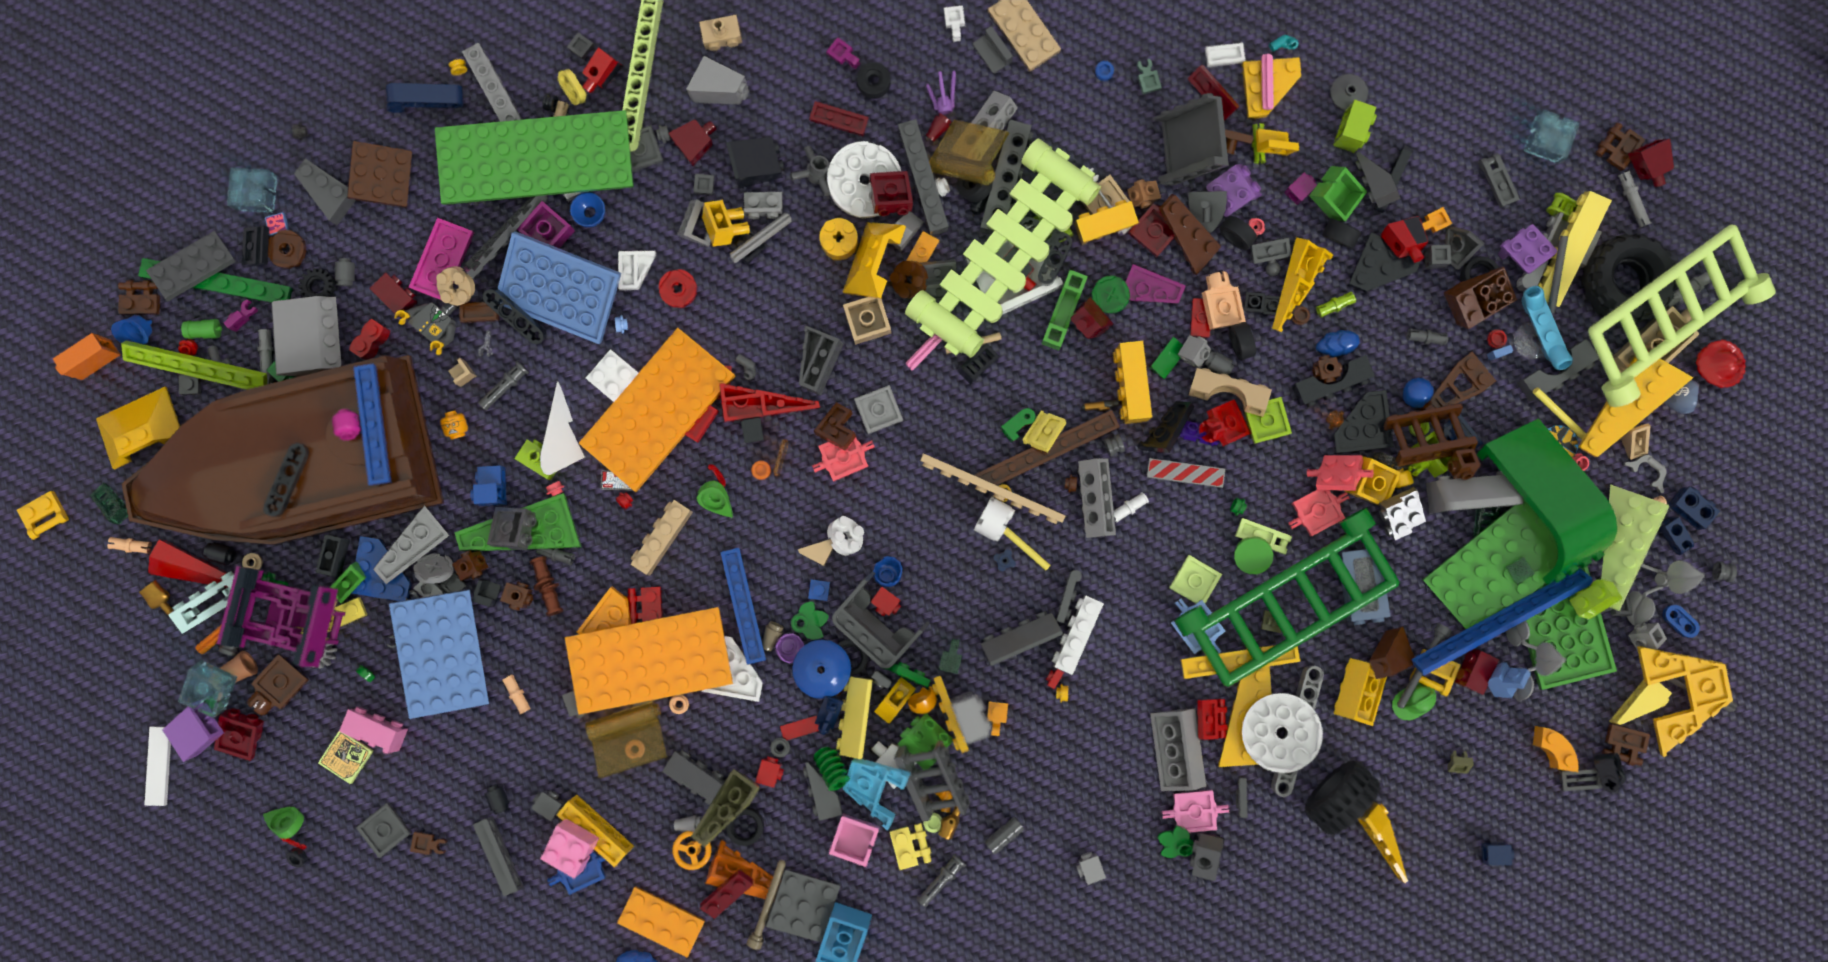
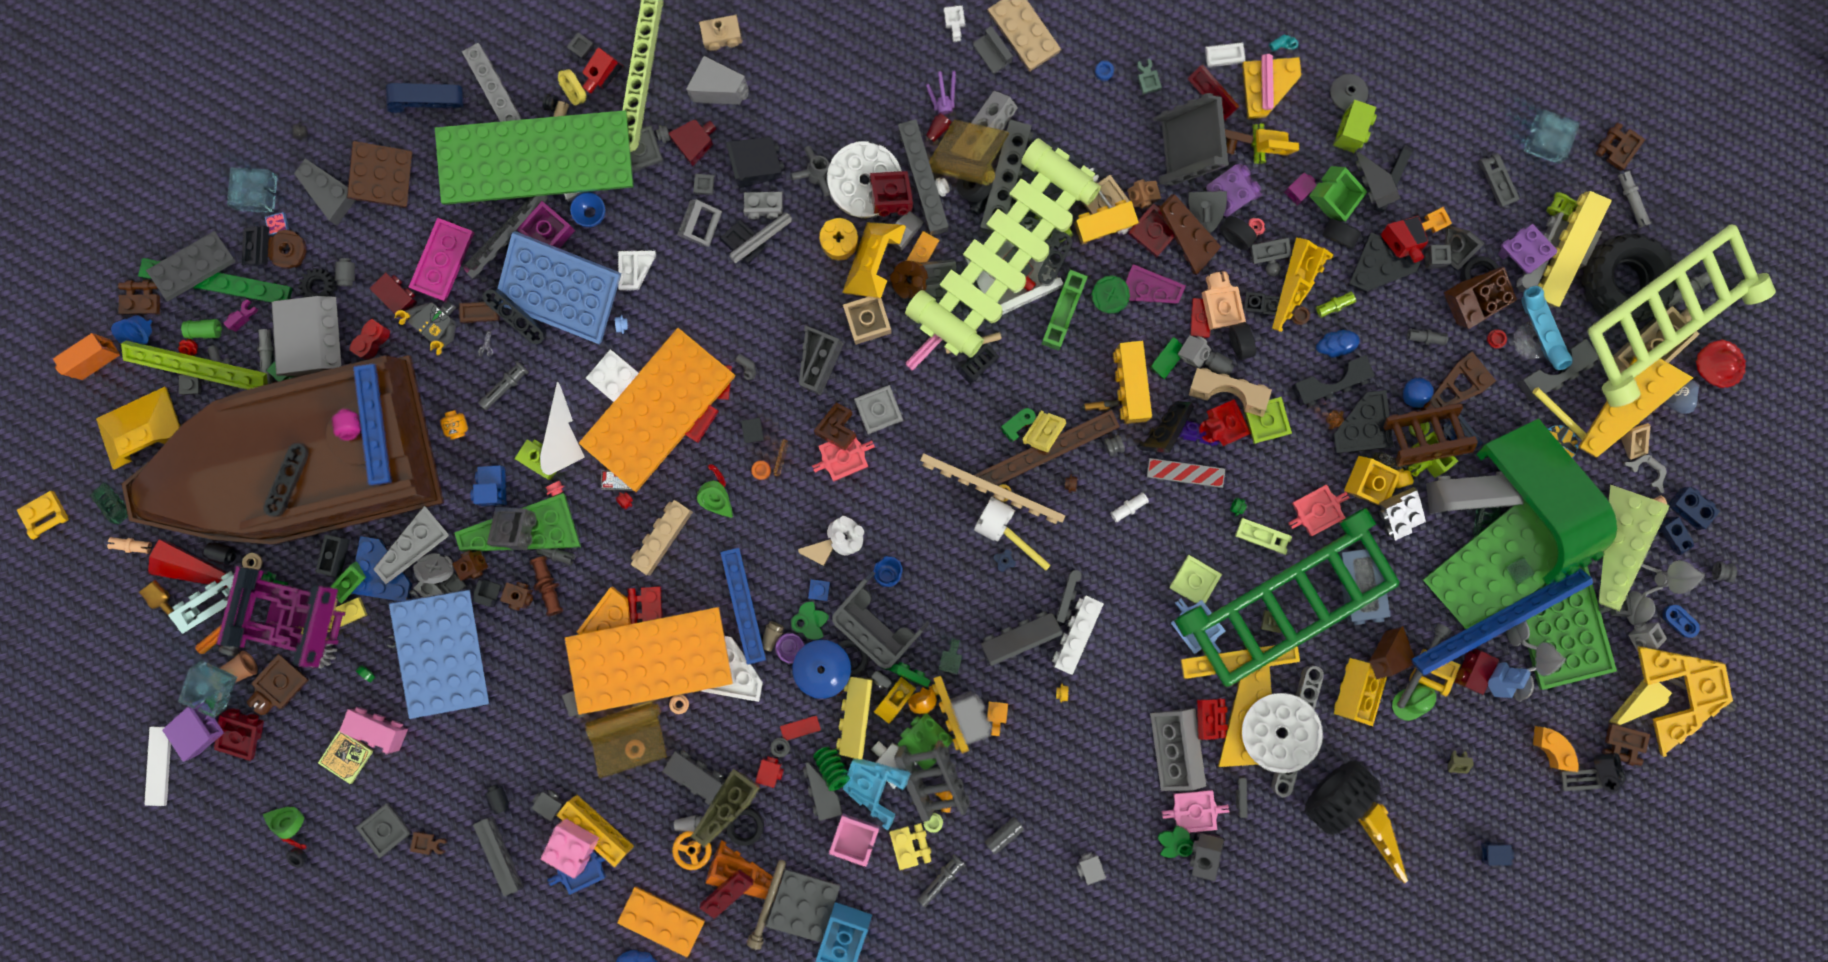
tan plate [436,266,475,306] -> none
tan panel [448,358,476,387] -> none
yellow bush [449,59,468,75] -> none
light nougat pin [502,675,531,714] -> none
red plate [659,269,697,308] -> none
yellow brick [702,200,750,247] -> none
red wedge [719,383,820,423] -> none
dark red plate [809,101,869,137] -> none
dark blue hinge [815,696,844,735] -> none
magenta plate [826,37,860,69] -> none
black tyre [857,62,891,99] -> none
red brick [871,587,901,617] -> none
pearl gold piece [938,807,960,840] -> none
red plate [1045,668,1064,689] -> none
dark red torso [1071,297,1114,339] -> none
light grey brick [1078,458,1116,538] -> none
bright green tile [1234,536,1273,574] -> none
coral plate [1307,455,1374,491] -> none
reddish brown brick [1312,355,1342,384] -> none
reddish brown brick [1447,449,1480,480] -> none
medium blue tile [1487,345,1513,361] -> none
dark grey bar [1548,236,1568,313] -> none
lime brick [1569,579,1623,619] -> none
coral plate [1572,453,1589,471] -> none
dark red torso [1628,138,1674,187] -> none

